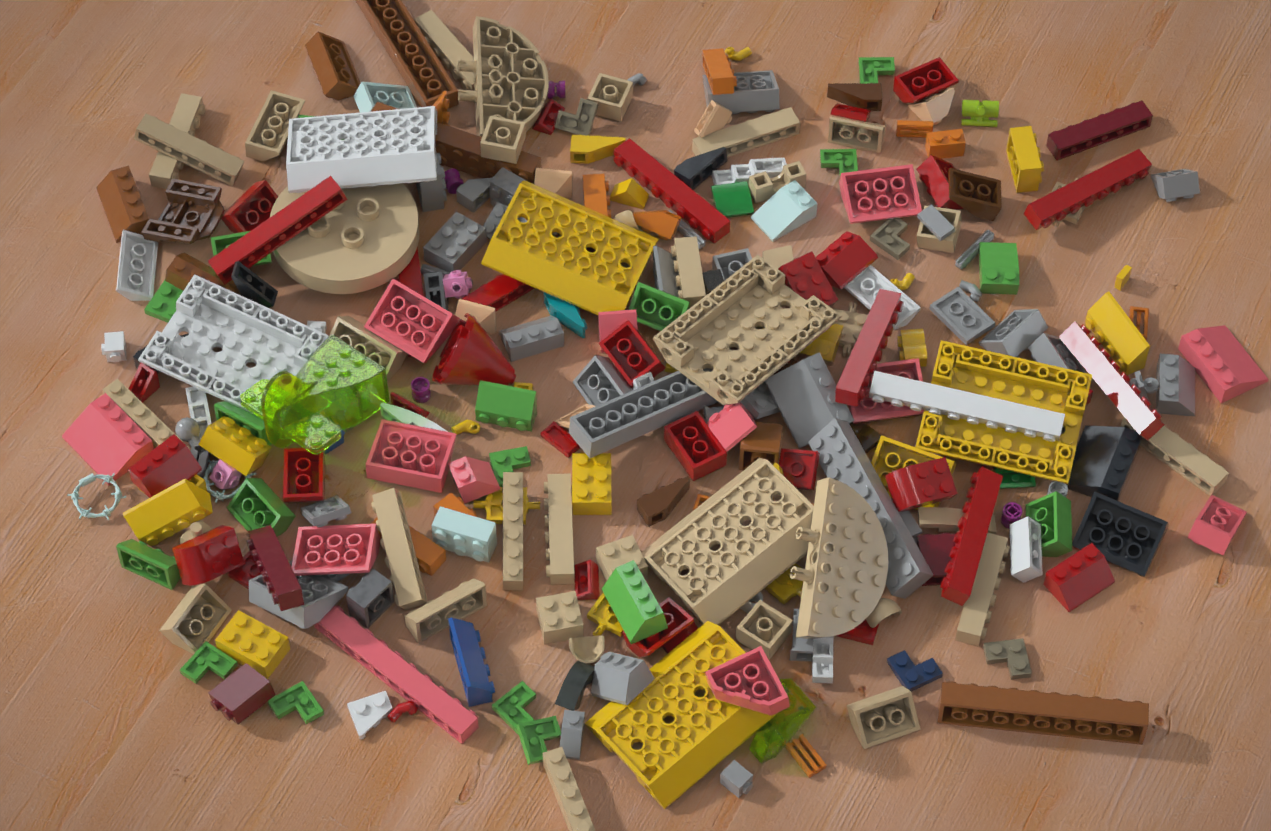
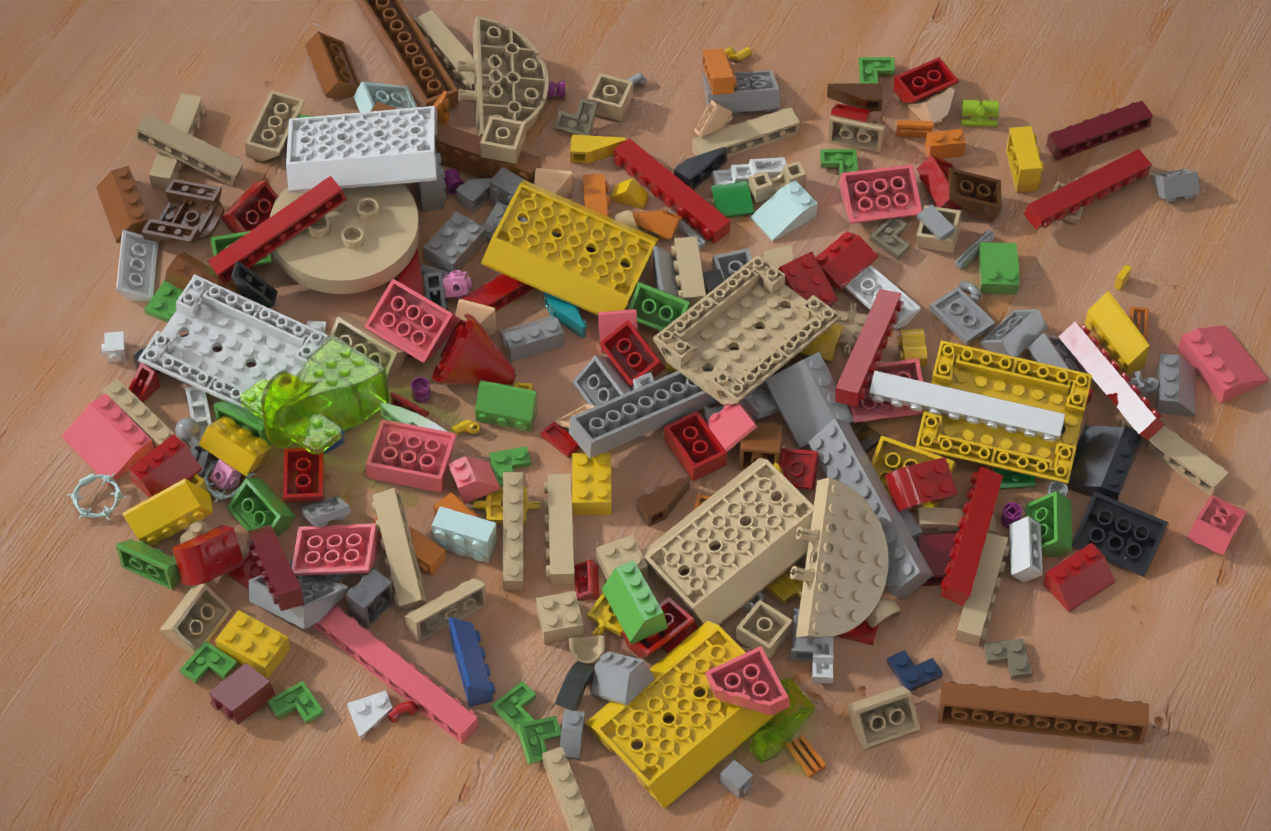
red slope [532,99,565,135] -> none
yellow arm [890,273,915,291] -> none

